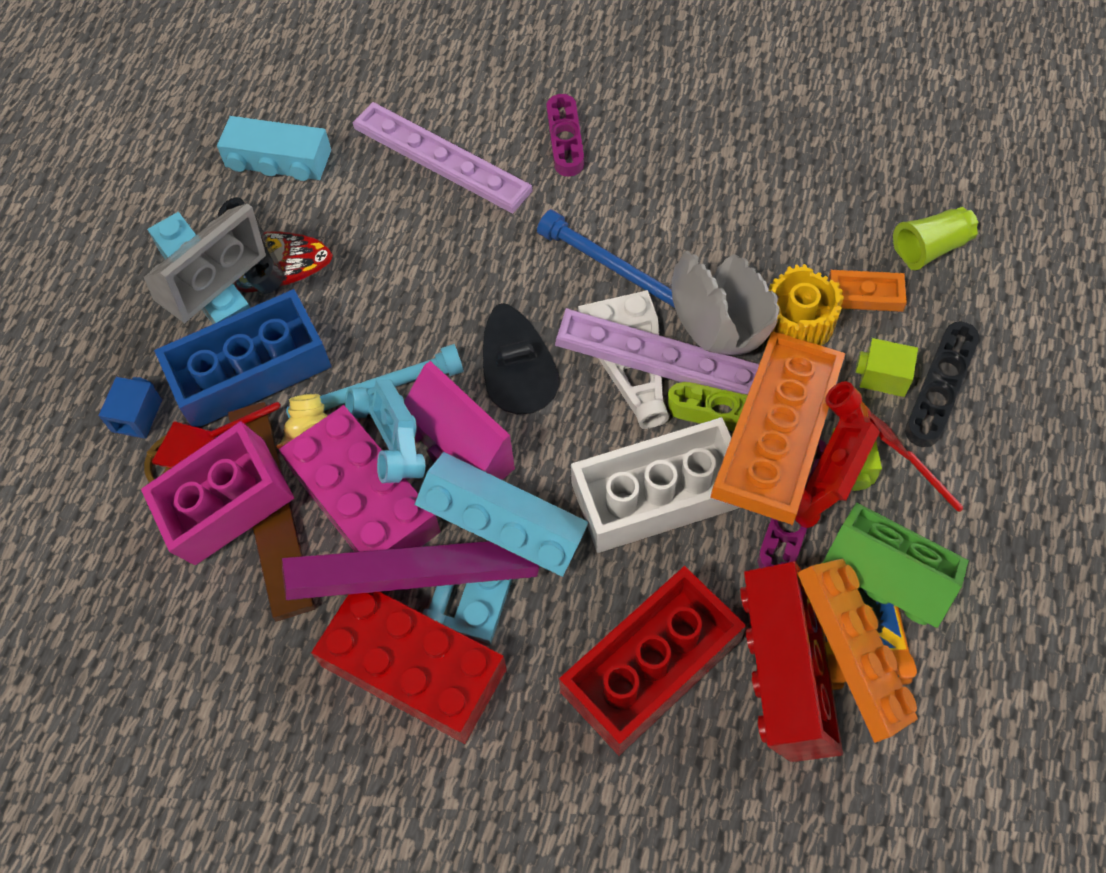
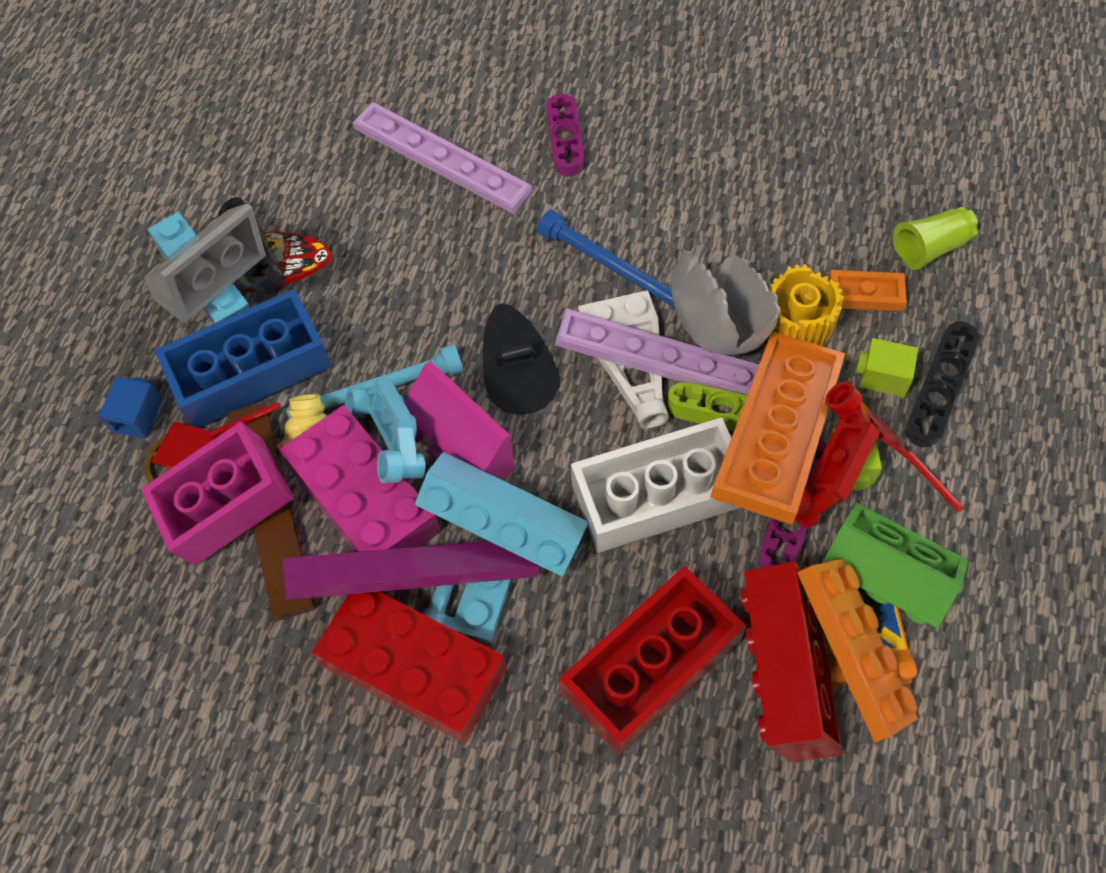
medium azure brick [217,116,331,181] -> none

